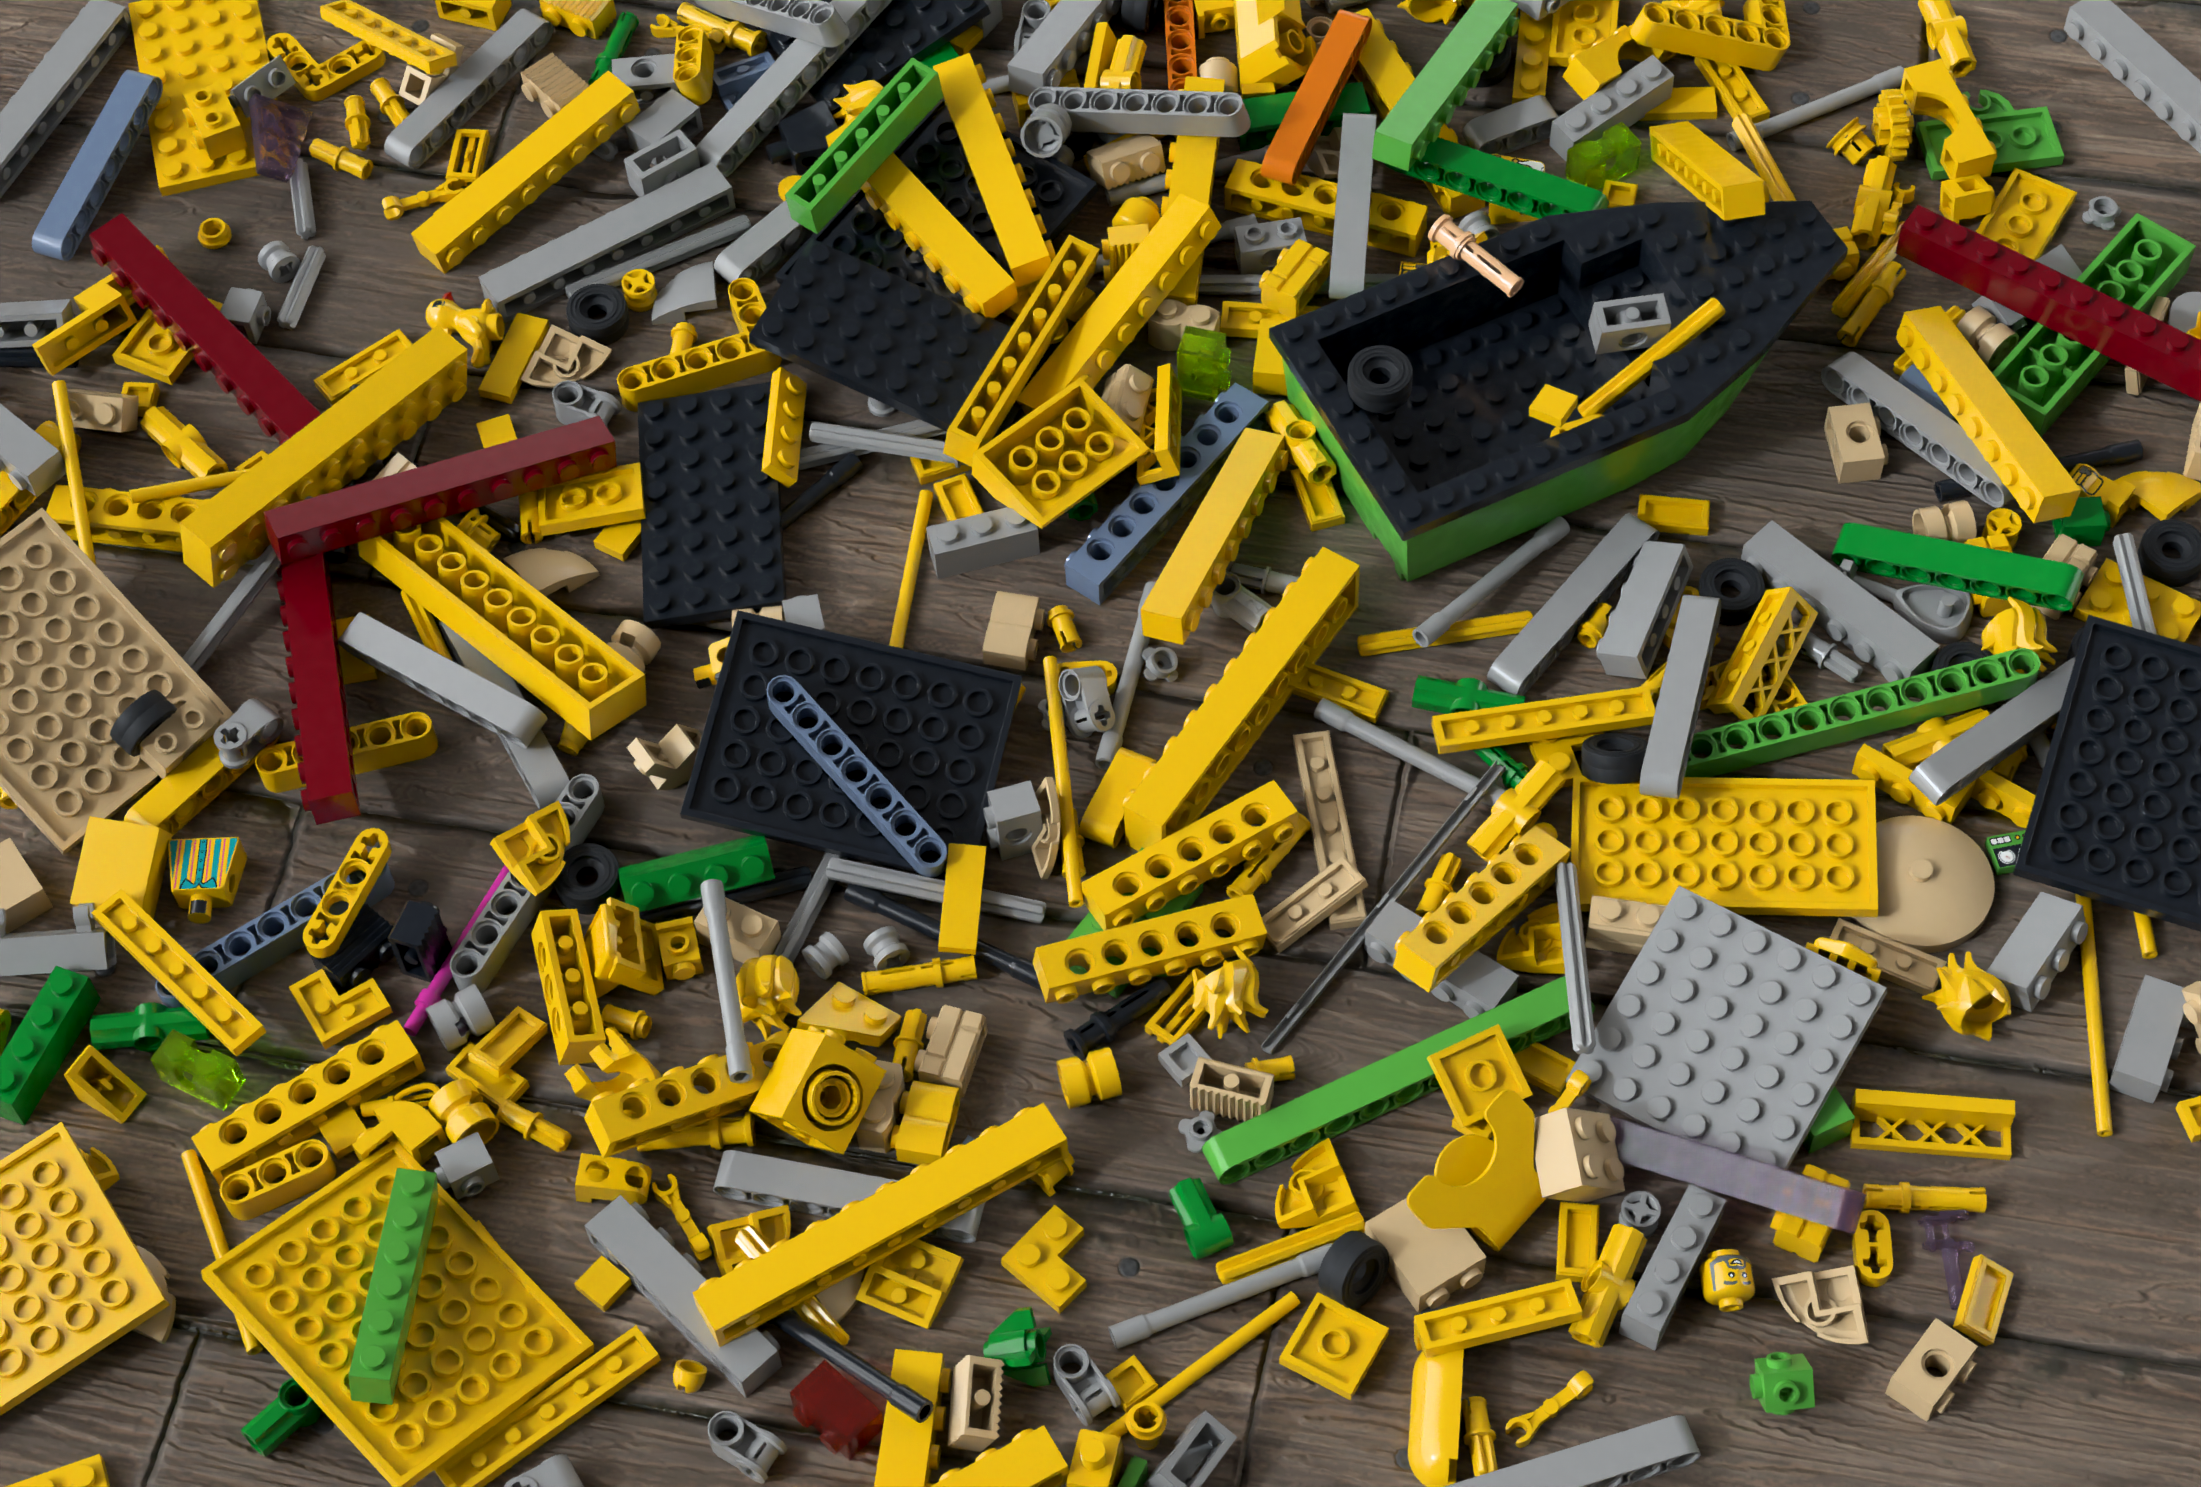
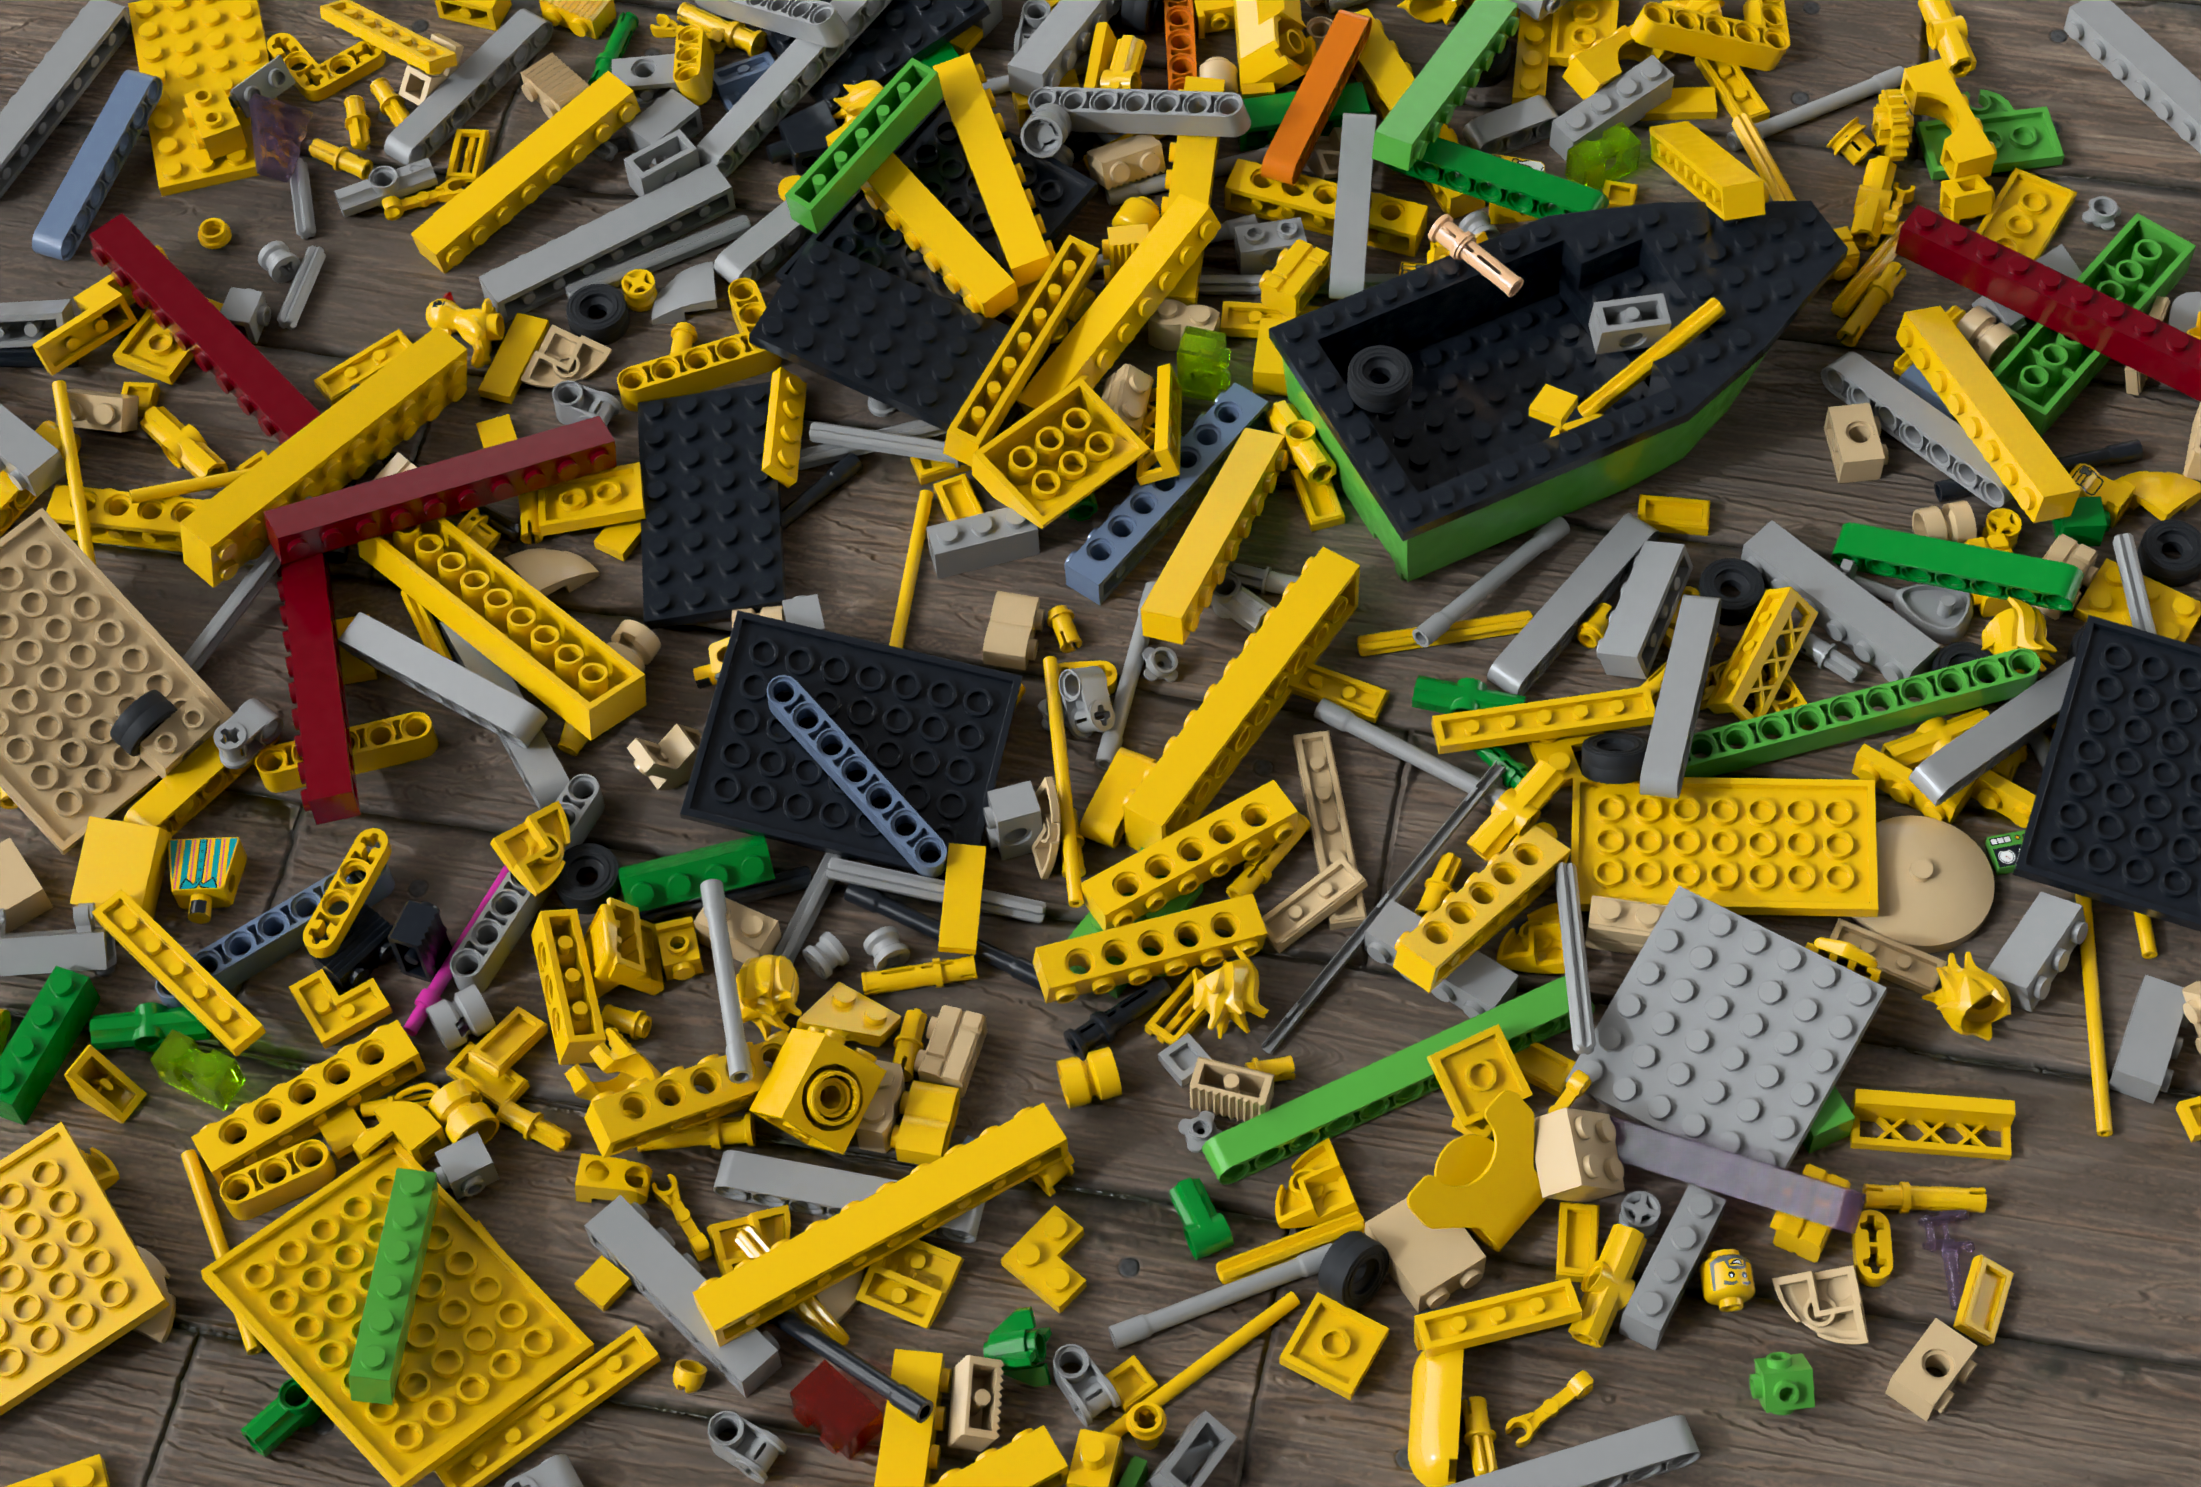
none -> light grey piece [334,158,438,217]

